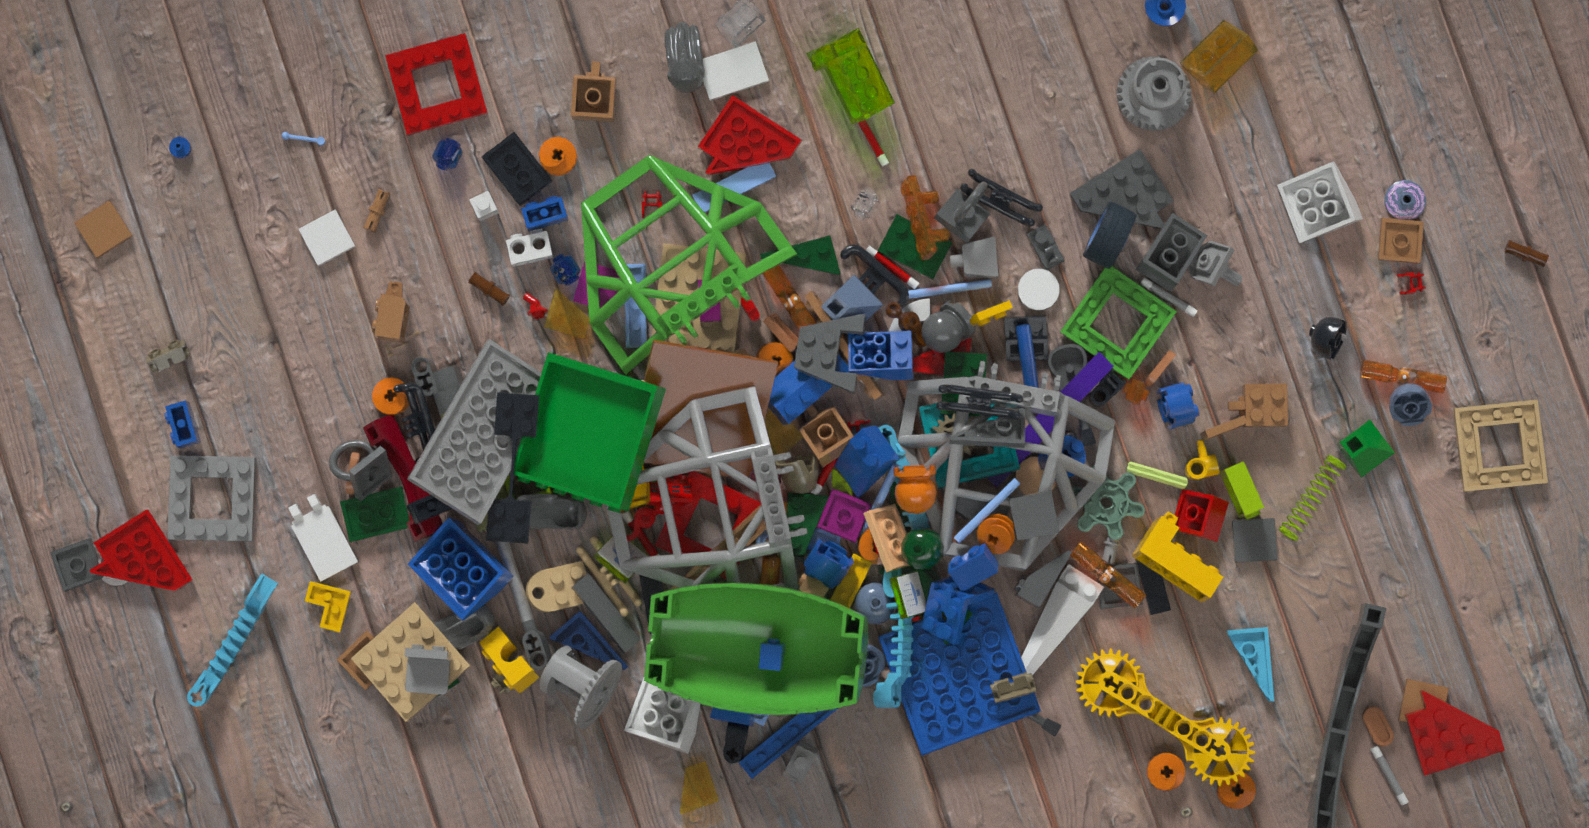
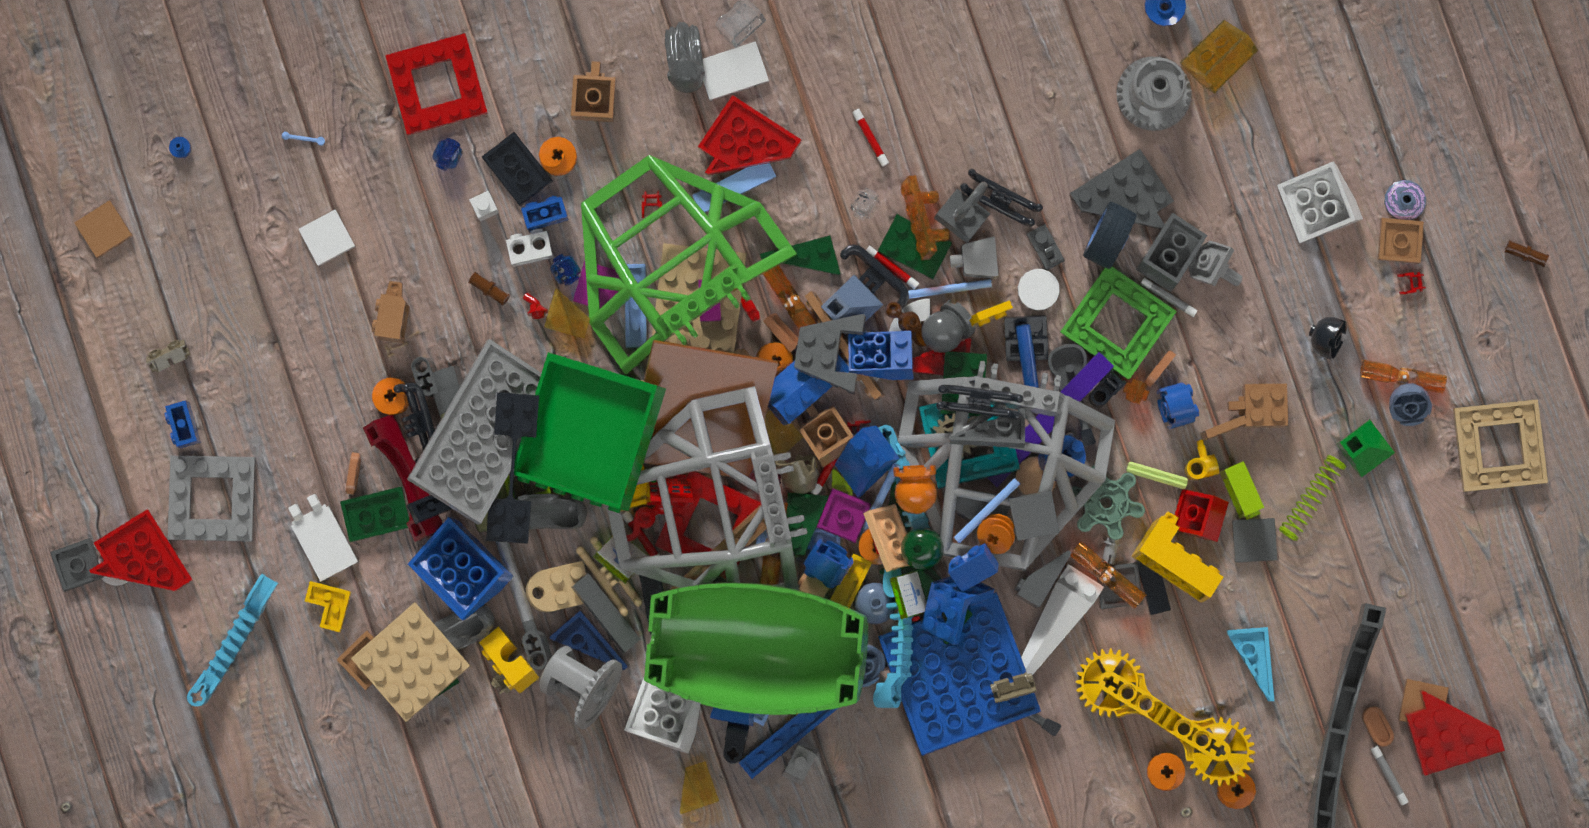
dark grey tile [329,440,392,501] -> none
medium nougat pin [363,189,390,233] -> none
light grey bracket [405,644,451,695] -> none
blue brick [759,638,785,671] -> none
clear neon green hinge [806,28,895,124] -> none

